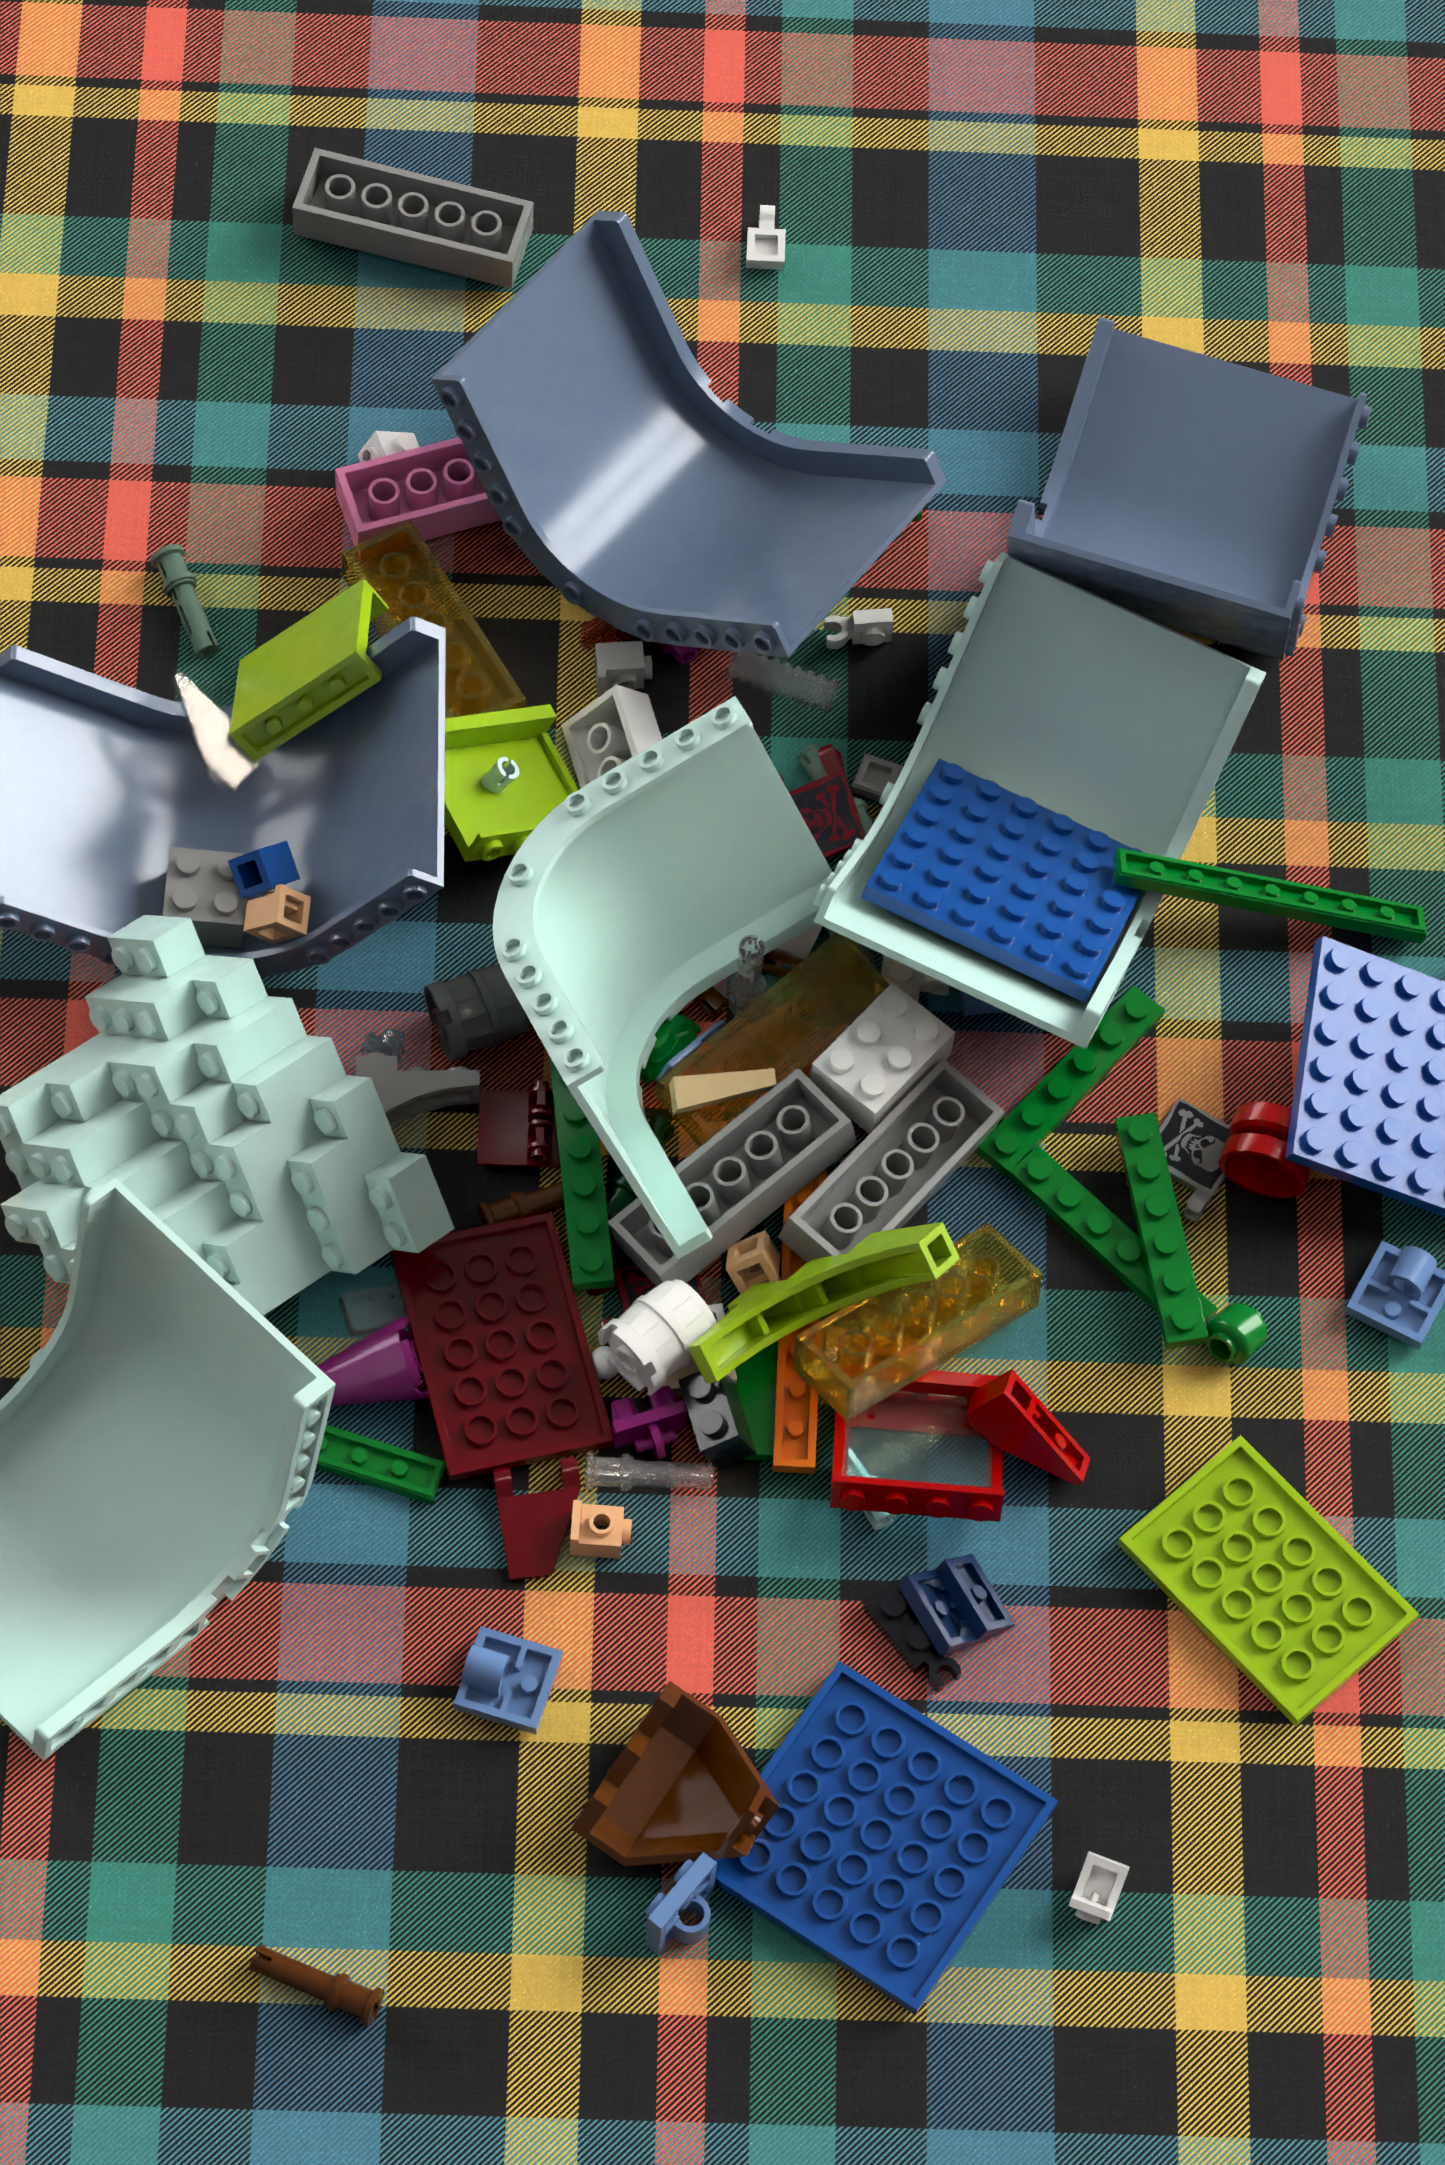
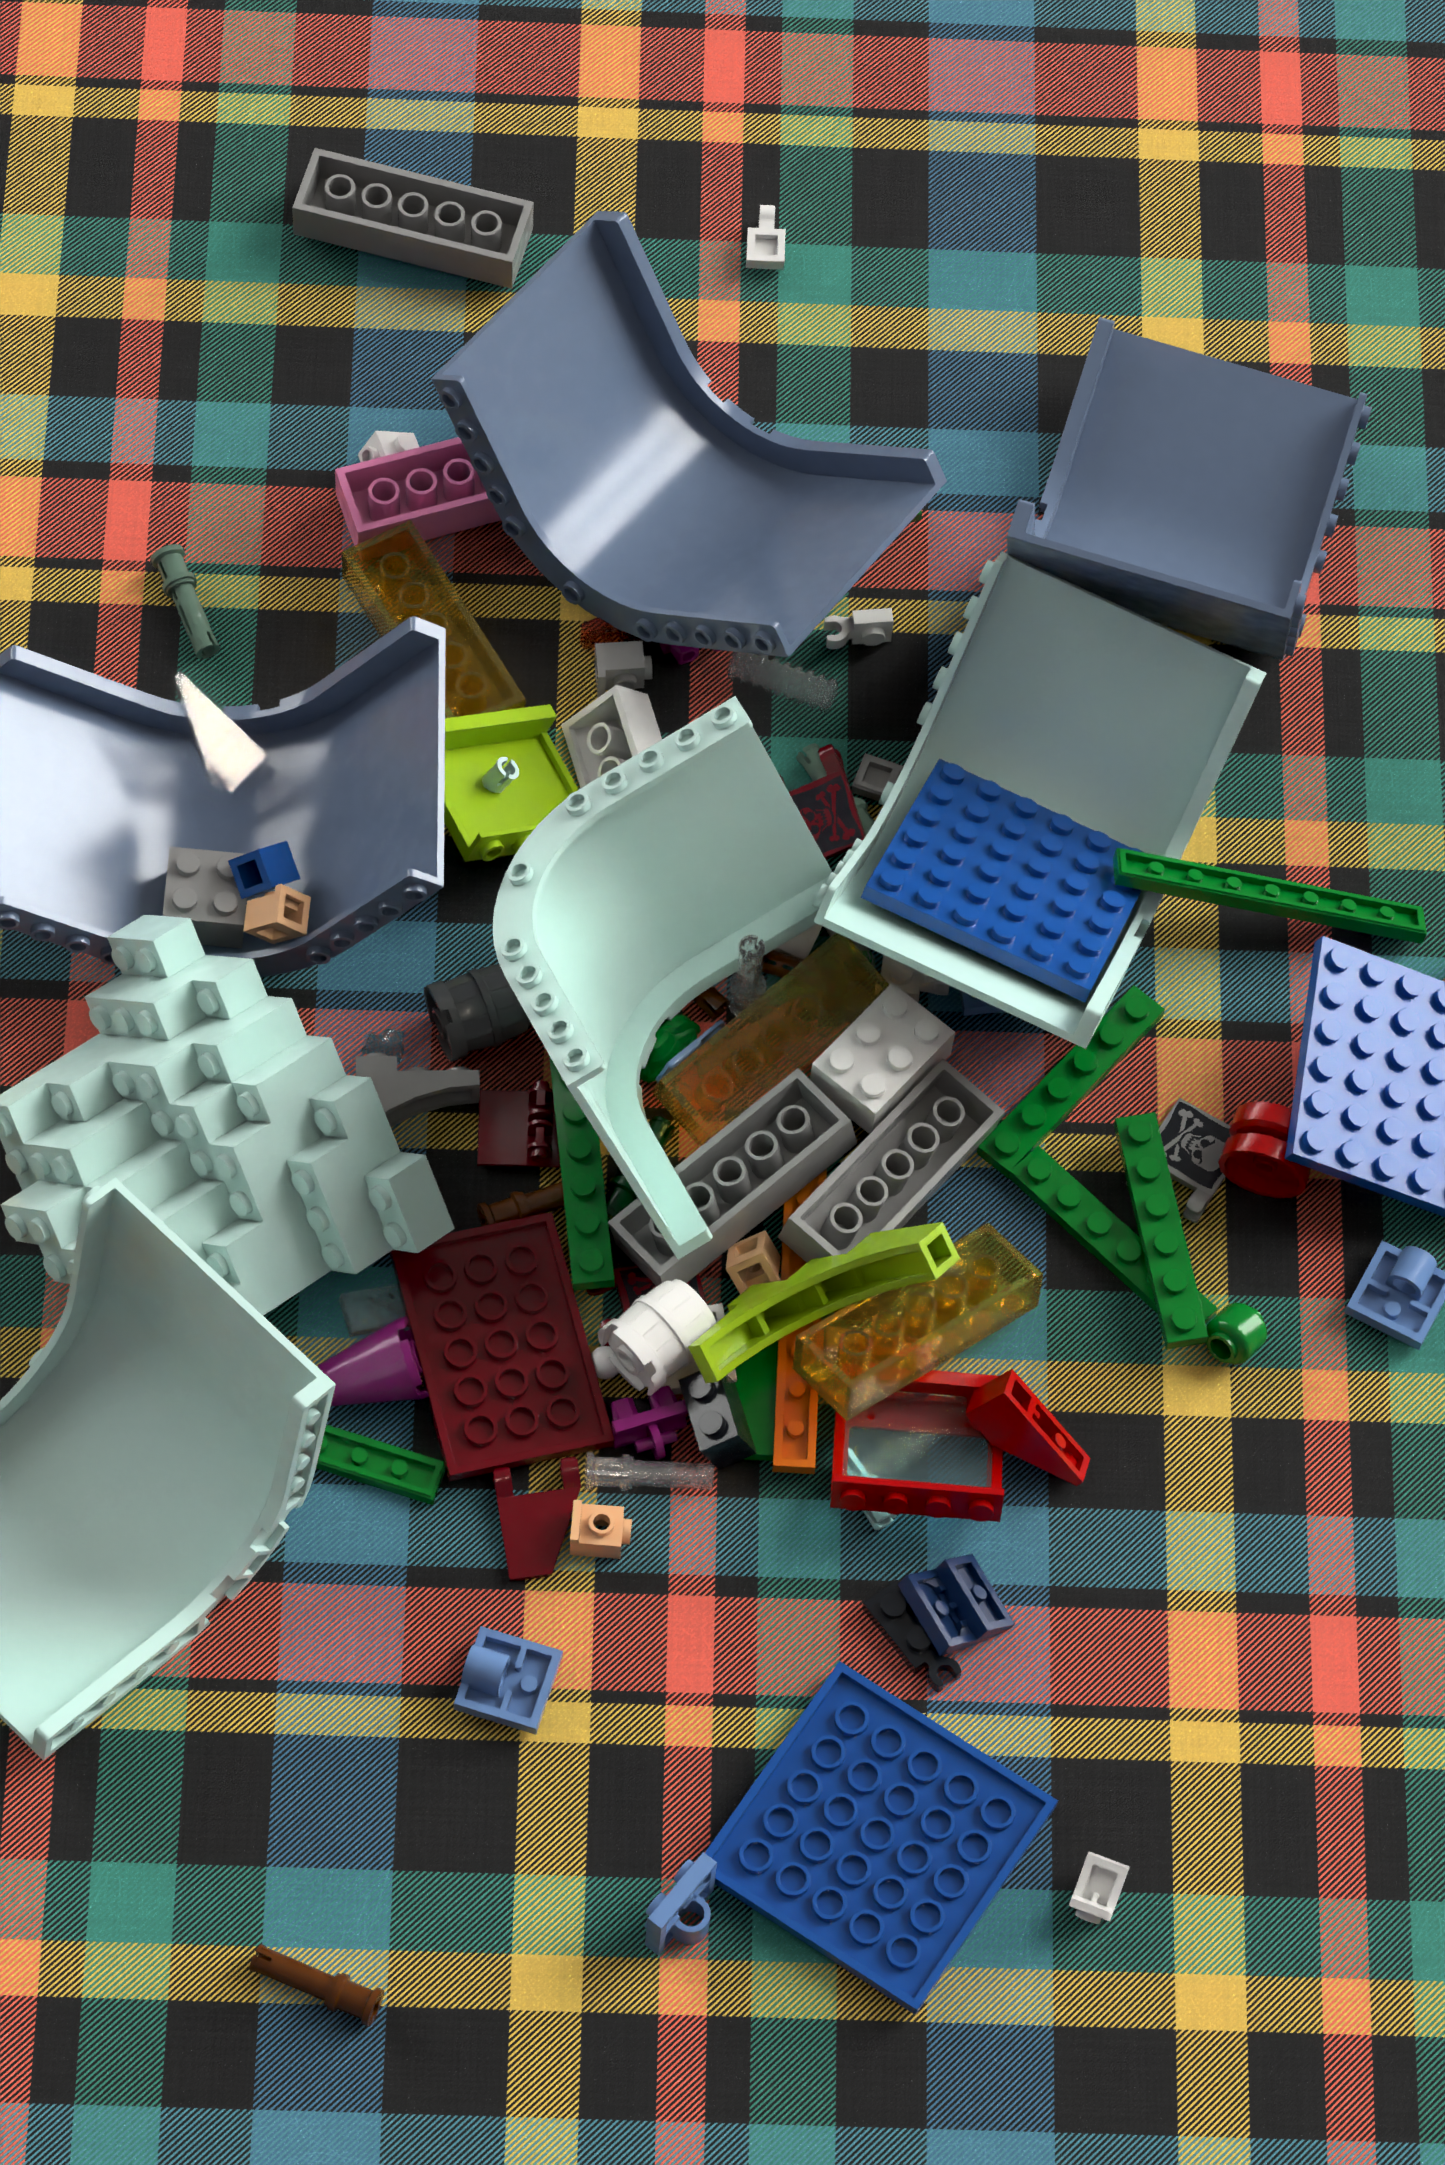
lime panel [229,578,389,762] -> none
reddish brown panel [571,1681,780,1867] -> none
tan piece [669,1068,777,1115] -> none
lime plate [1117,1435,1419,1726] -> none

